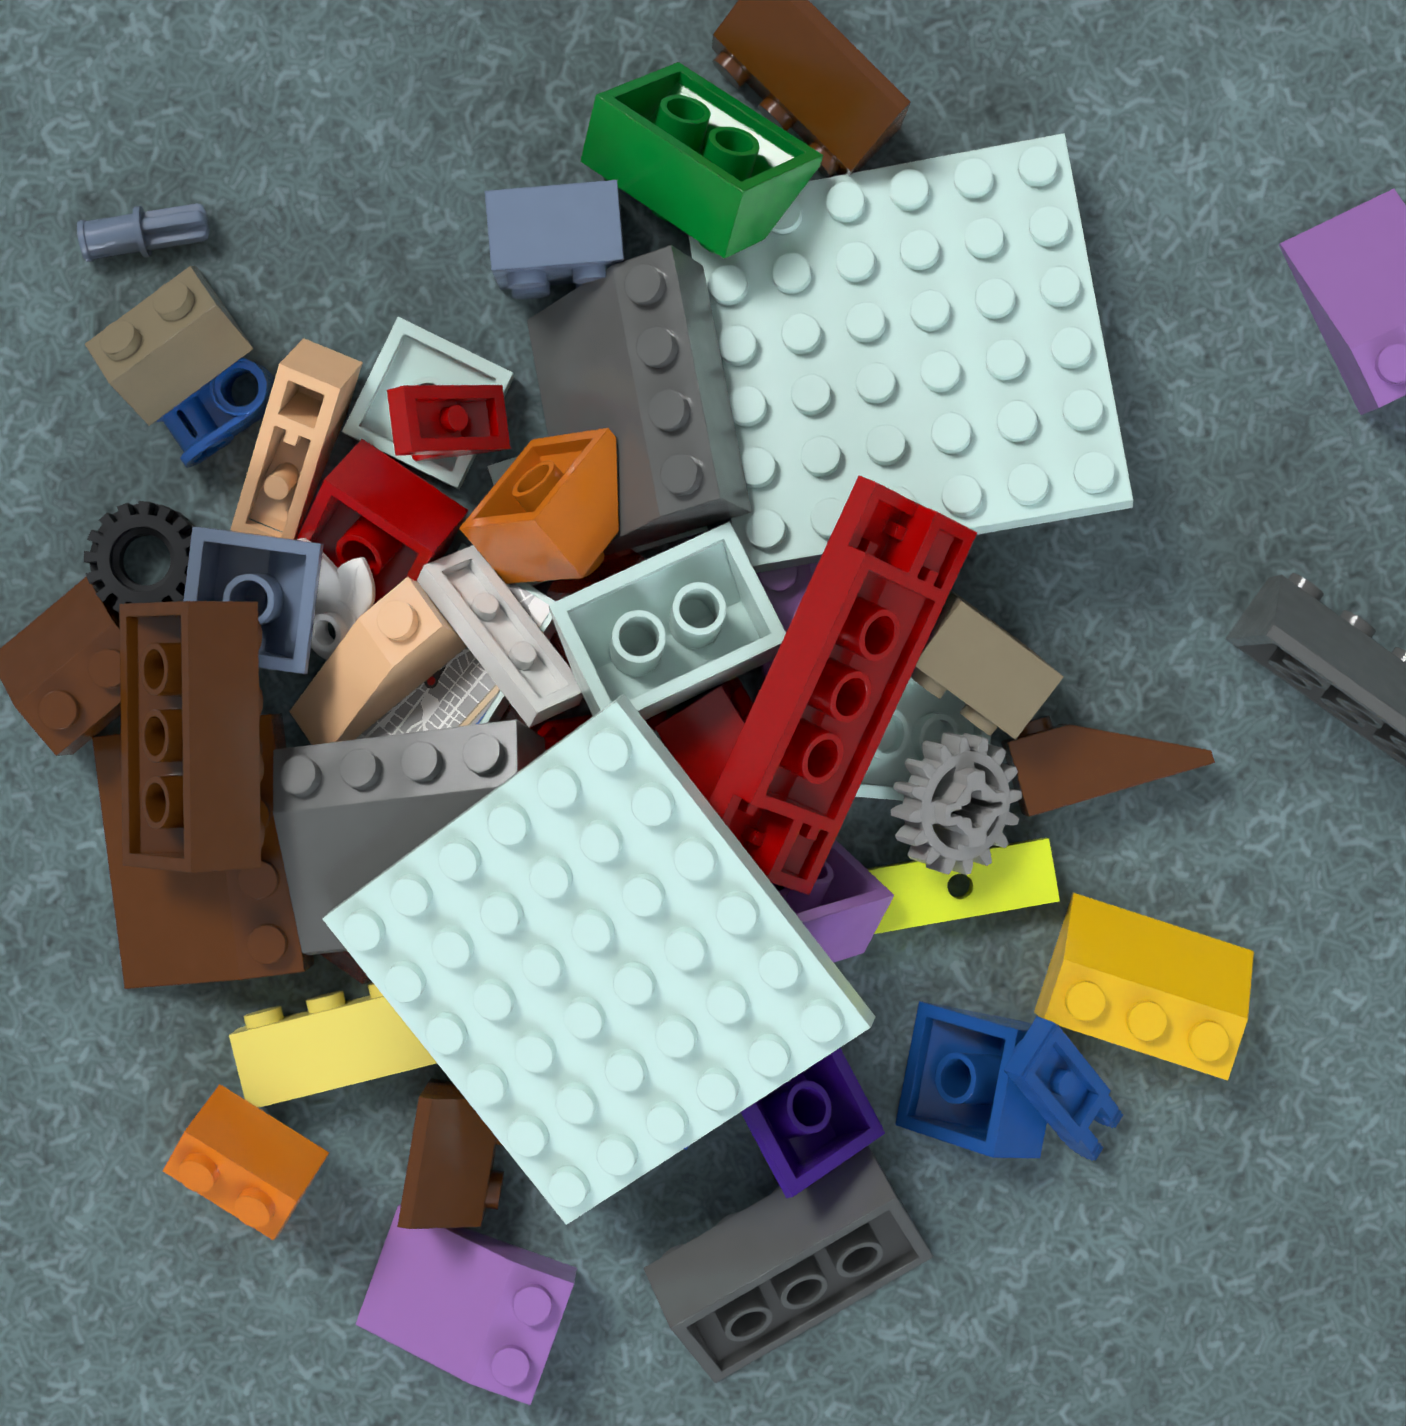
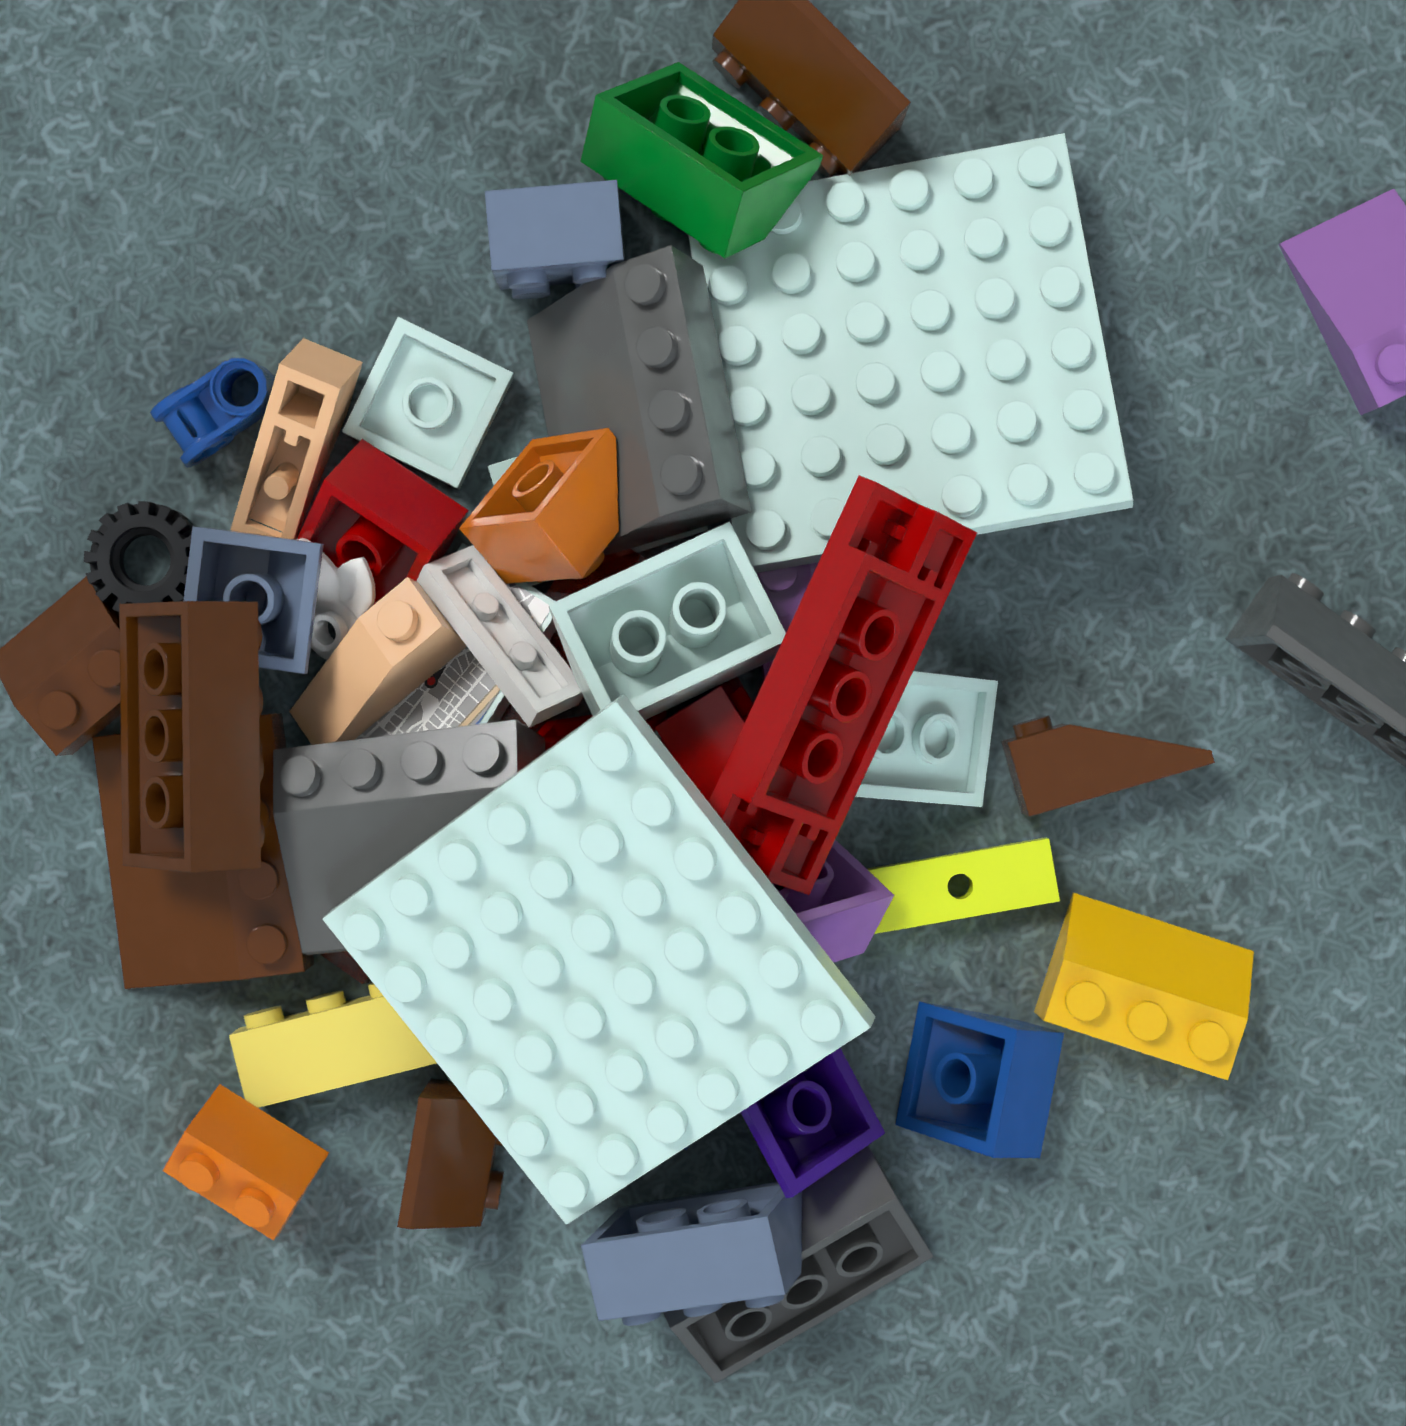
sand blue axle [77,203,210,262] -> none
dark tan slope [85,266,253,426] -> none
medium lavender slope [355,1205,577,1405] -> none
red slope [387,385,511,461] -> none
light grey gear [891,732,1022,875] -> none
dark tan slope [911,590,1064,740] -> none
blue hinge [1003,1016,1123,1161] -> none
none -> sand blue slope [581,1182,802,1326]

